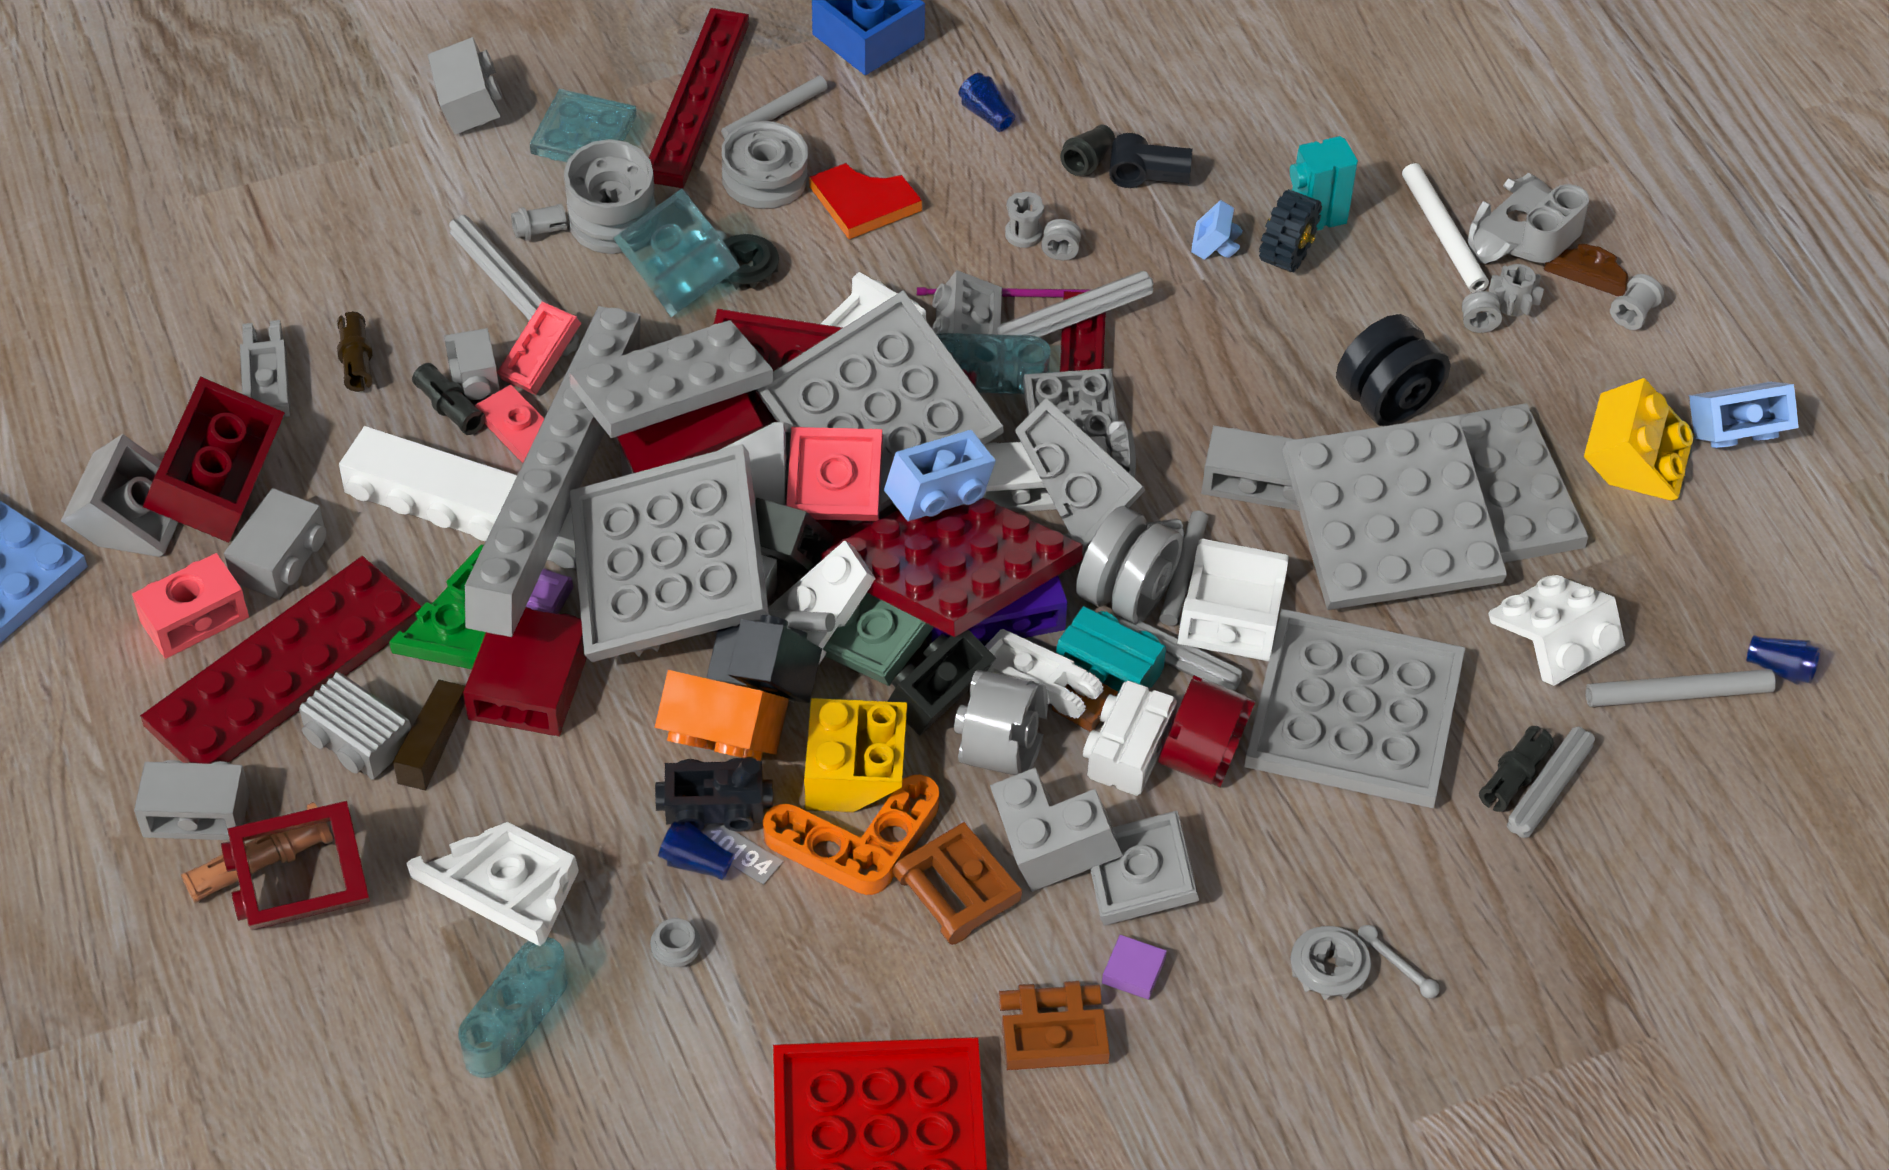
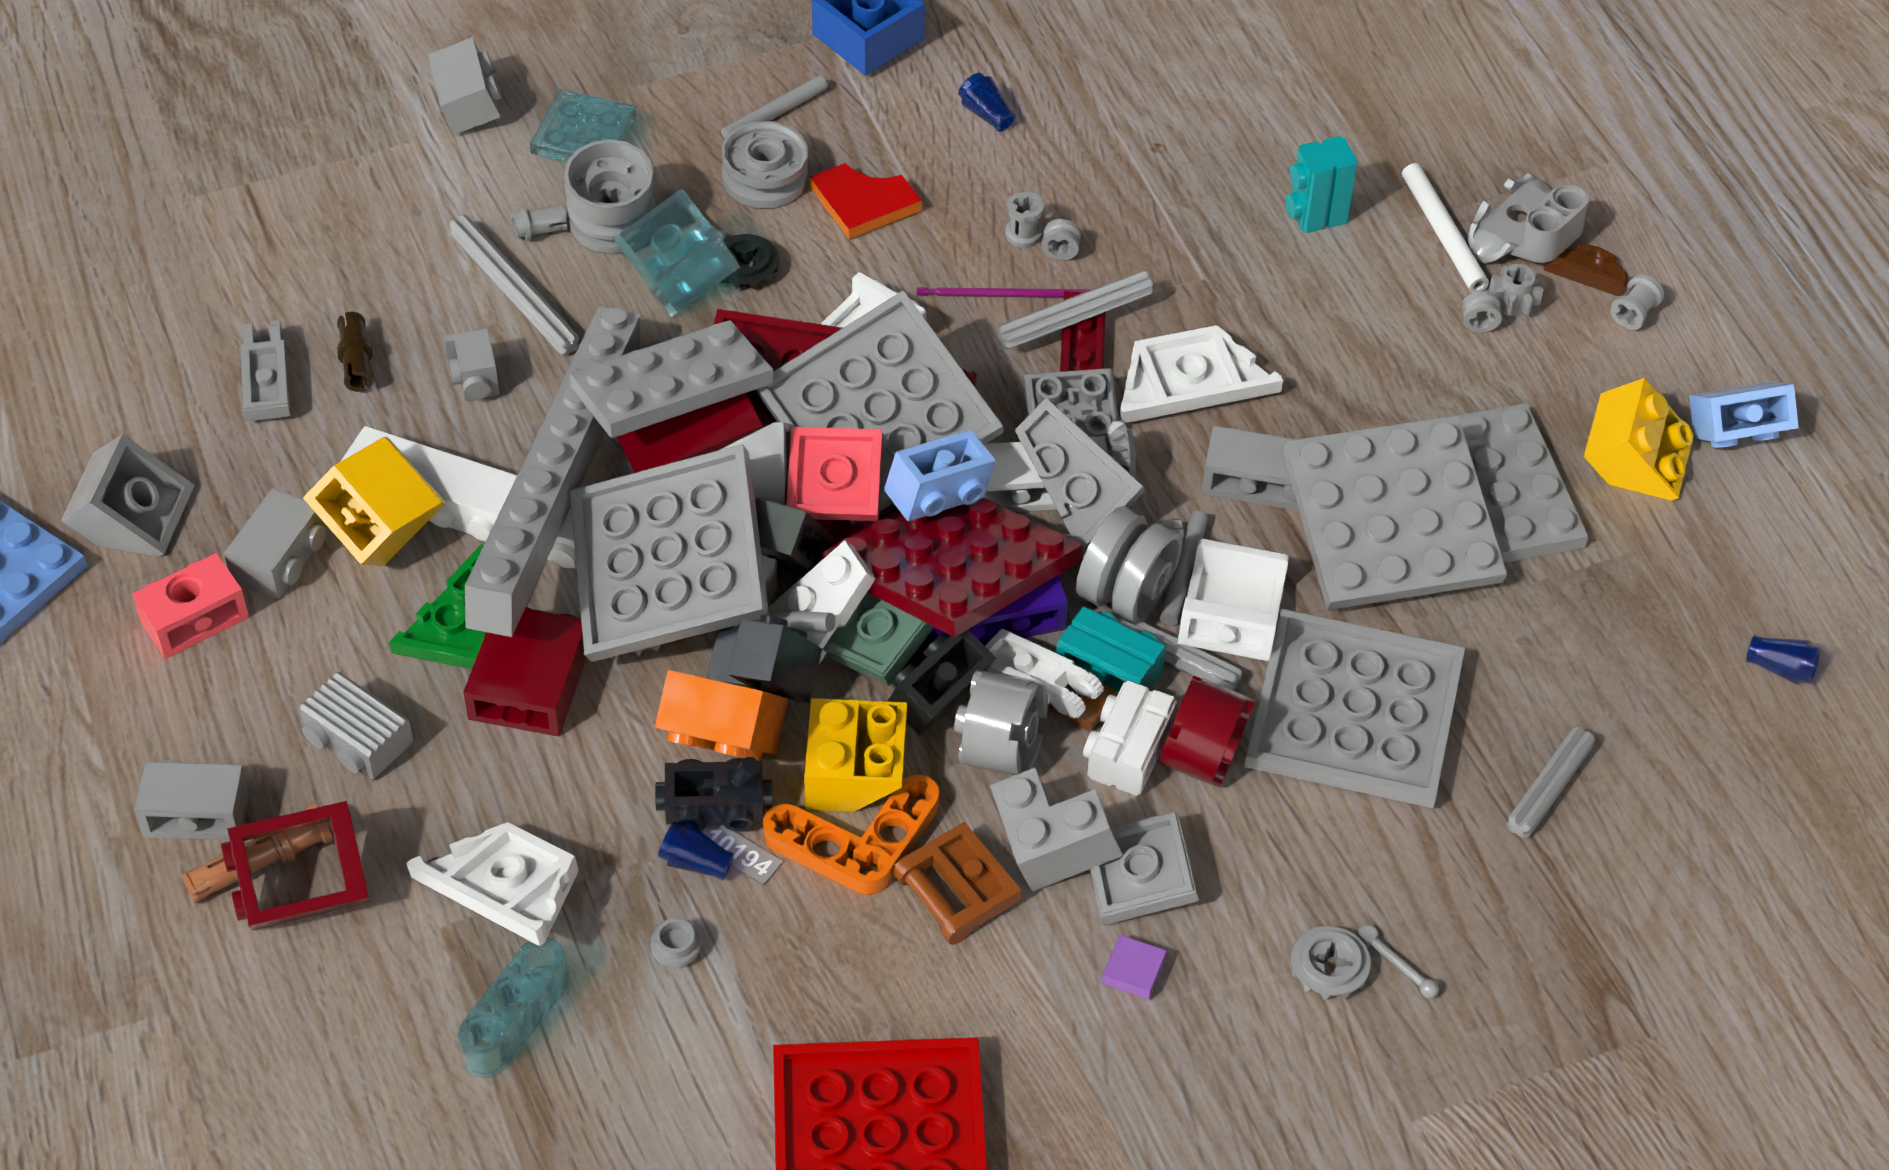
dark red plate [140,556,422,764] -> none
dark red brick [143,376,285,543] -> none
dark brown piece [393,679,465,791] -> none
pearl dark grey pin [412,363,485,435] -> none
coral plate [474,385,544,463] -> none
coral plate [497,302,581,395] -> none
medium lavender tile [526,569,573,614] -> none
dark red tile [649,8,749,189] -> none
light grey bracket [932,270,1002,361] -> none
clear light blue beam [936,333,1051,394] -> none
dark orange plate [999,981,1110,1070] -> none
pearl dark grey cone [1060,124,1115,176] -> none
black piece [1109,133,1193,188] -> none
light blue tile [1191,200,1243,260] -> none
black wheel [1259,189,1322,272] -> none
black wheel [1336,314,1451,427] -> none
pearl dark grey pin [1479,726,1554,812] -> none
white bracket [1488,575,1625,686] -> none
light grey piece [1586,669,1776,707] -> none
none -> yellow slope [303,436,446,566]
none -> white wing [1119,325,1283,423]

